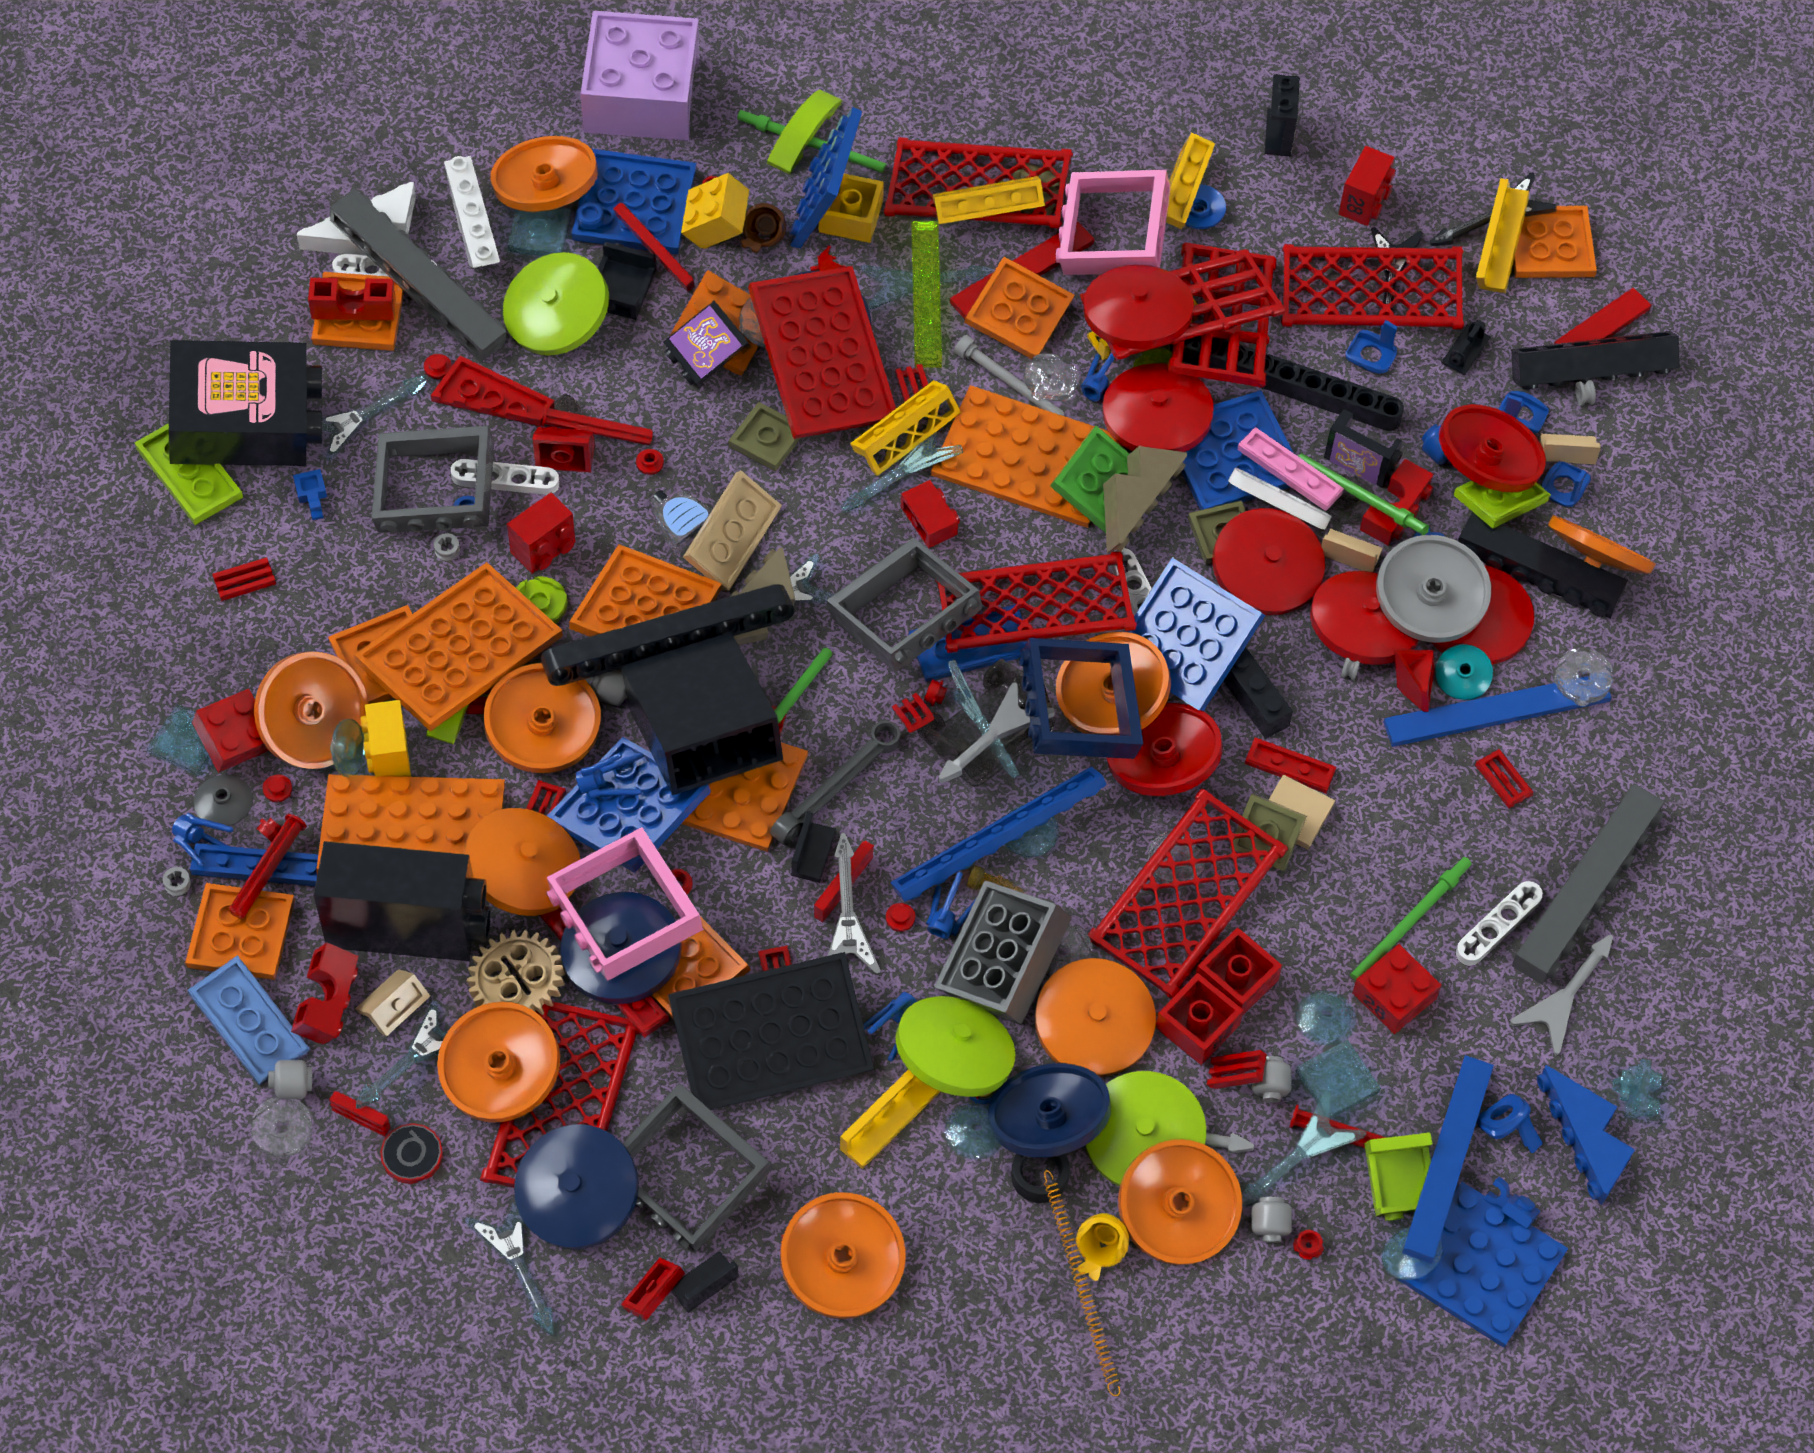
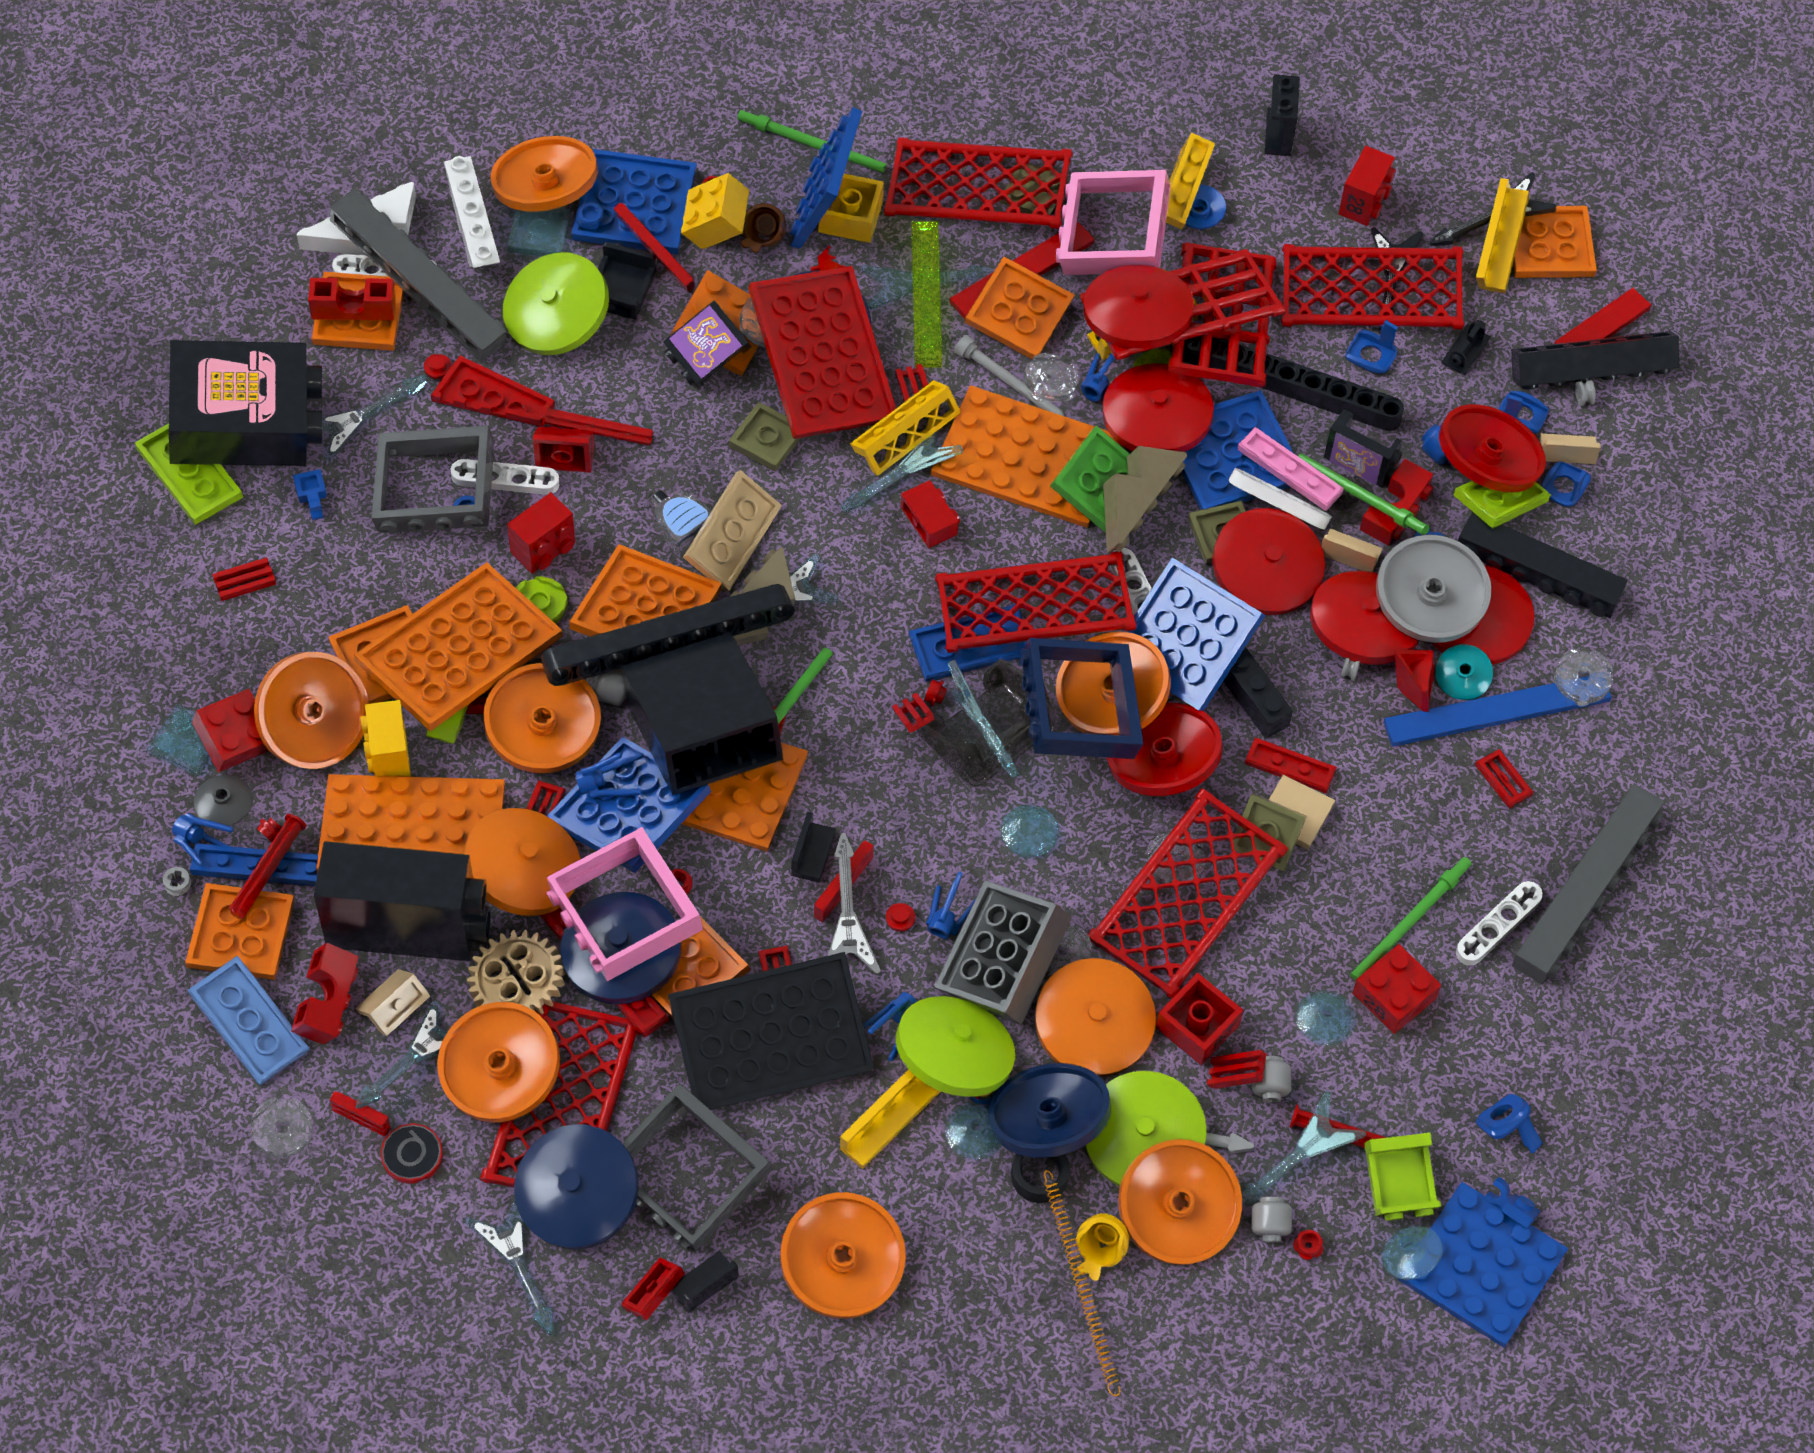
red plate [262,774,292,802] -> none
light grey head [268,1060,312,1099] -> none
clear light blue dish [330,719,365,777] -> none
light grey bush [434,533,460,561] -> none
clear smoke tile [554,394,581,415] -> none
lavender container [580,11,700,141] -> none
red plate [636,449,664,475] -> none
lime slope [767,89,842,174] -> none
dark grey piece [770,720,900,846] -> none
dark grey window [827,537,983,673] -> none
blue plate [890,766,1107,902] -> none
yellow fence [932,176,1045,224] -> none
light grey piece [939,683,1055,783] -> none
clear yellow piece [966,865,1024,893] -> none
red brick [1196,927,1283,1015] -> none
clear light blue plate [1296,1040,1381,1119] -> none
blue tile [1402,1055,1494,1264] -> none
light grey piece [1510,935,1613,1055] -> none
blue slope [1537,1065,1635,1205] -> none
orange dish [1548,515,1656,574] -> none
clear light blue hips [1612,1059,1662,1119] -> none

